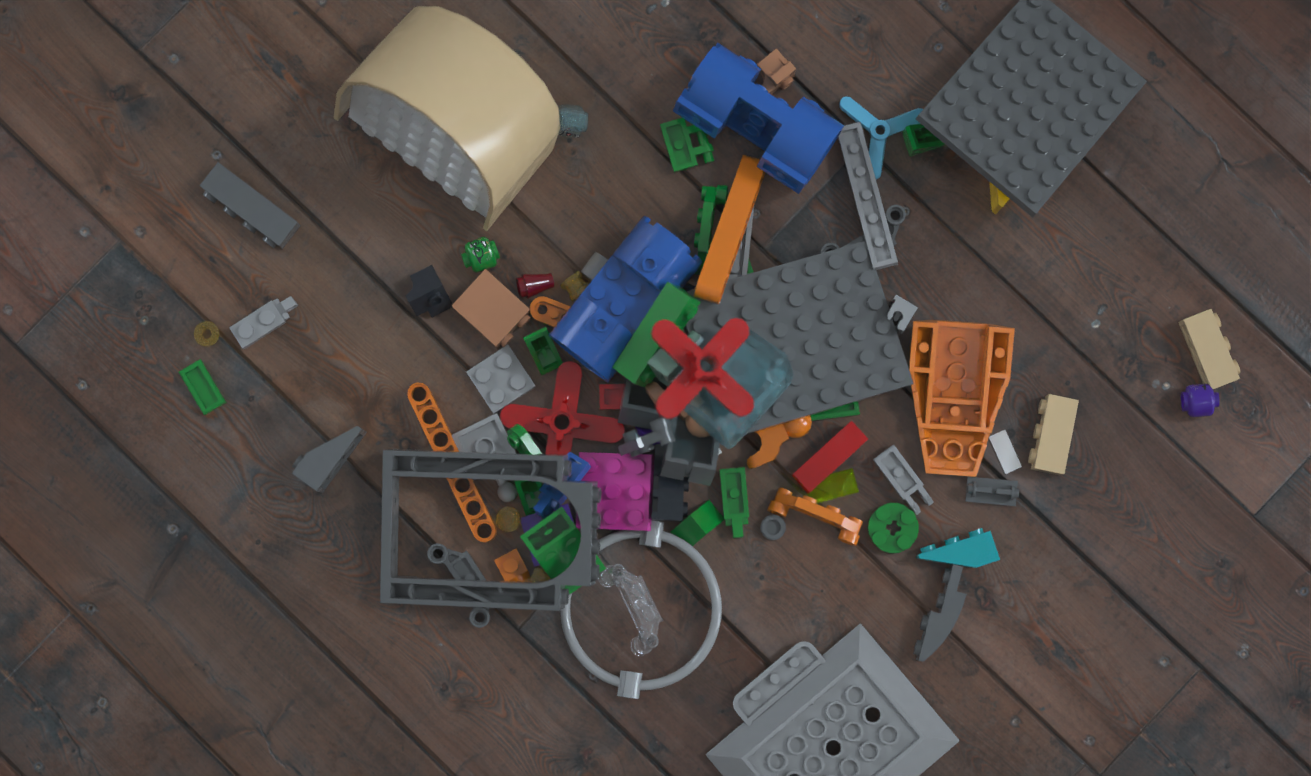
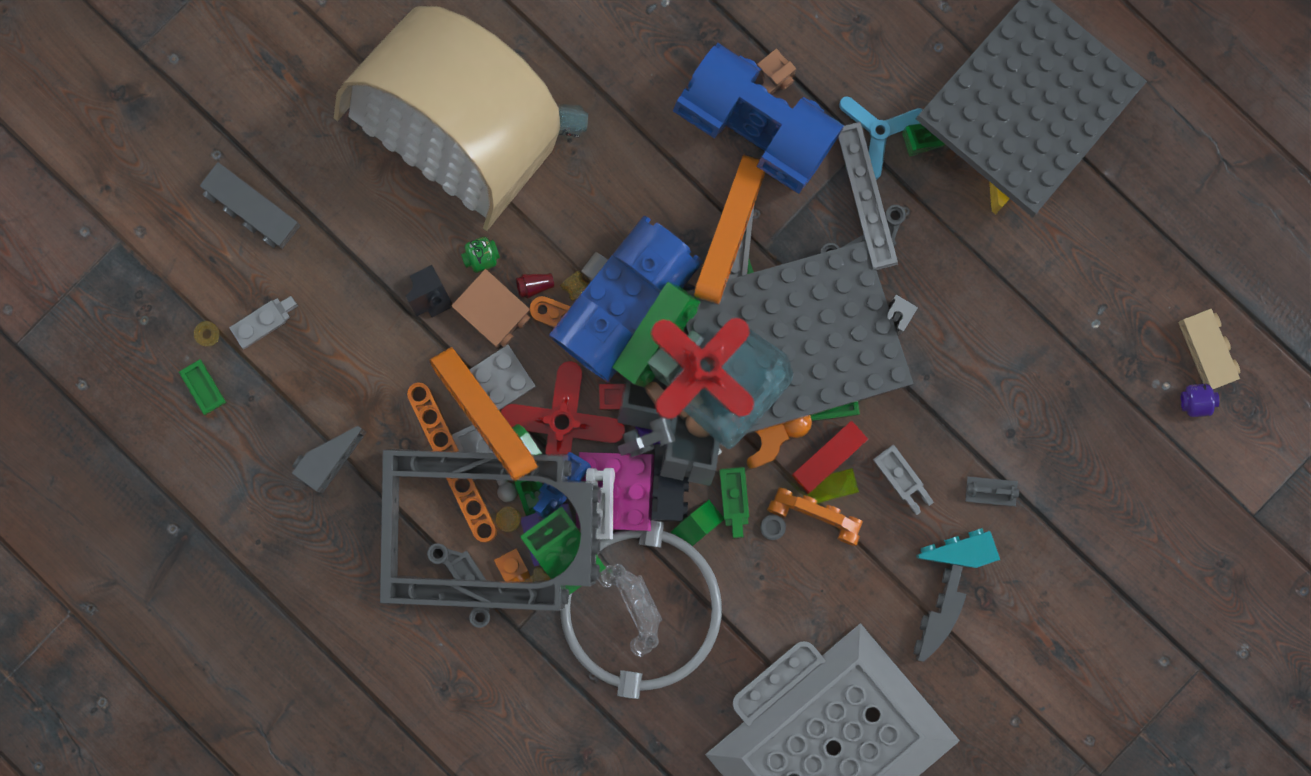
green slope [523,327,563,376] -> none
green plate [660,118,714,173] -> none
green plate [694,185,728,275] -> none
green plate [867,503,919,553] -> none
orange wedge [909,320,1015,477] -> none
white sticker [989,430,1022,474] -> none
tan brick [1028,394,1079,476] -> none
none -> orange beam [429,347,537,481]
none -> white plate [586,468,615,539]

